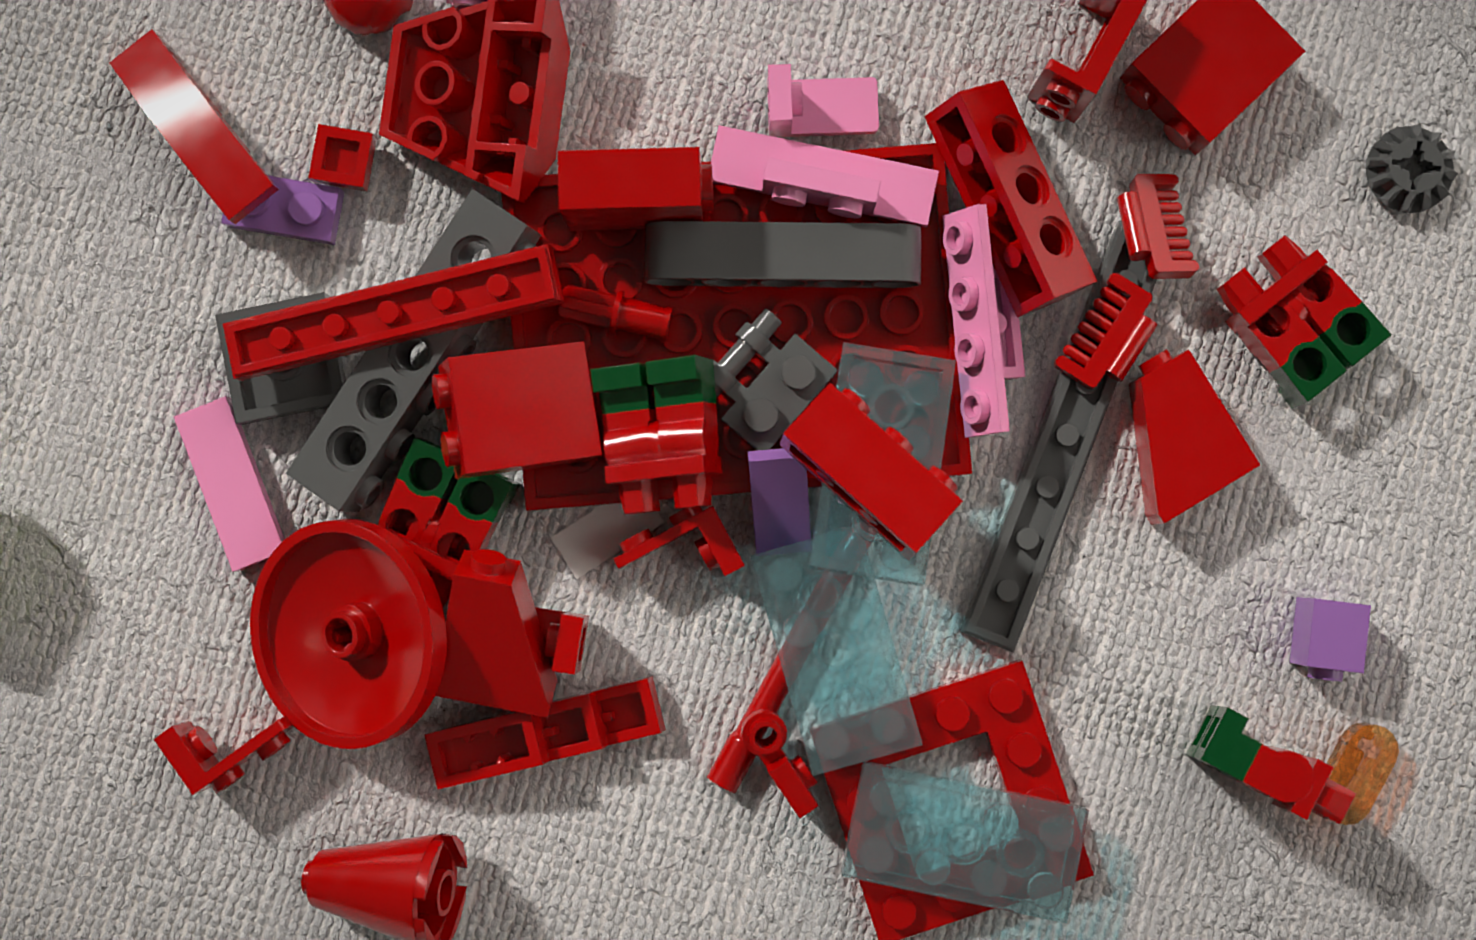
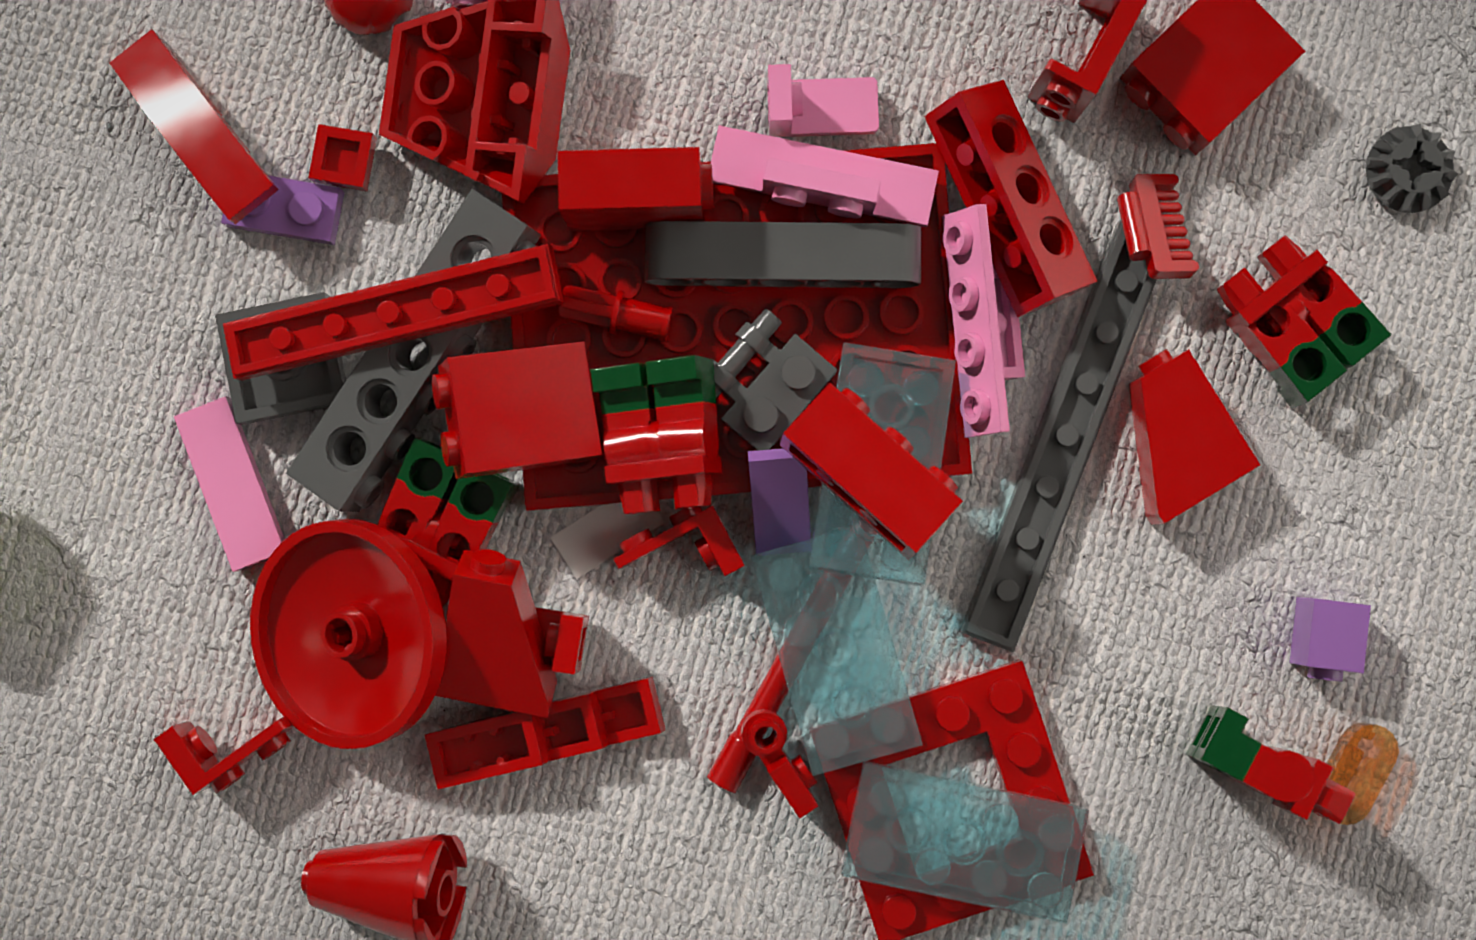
red piece [1054,273,1158,389] -> none

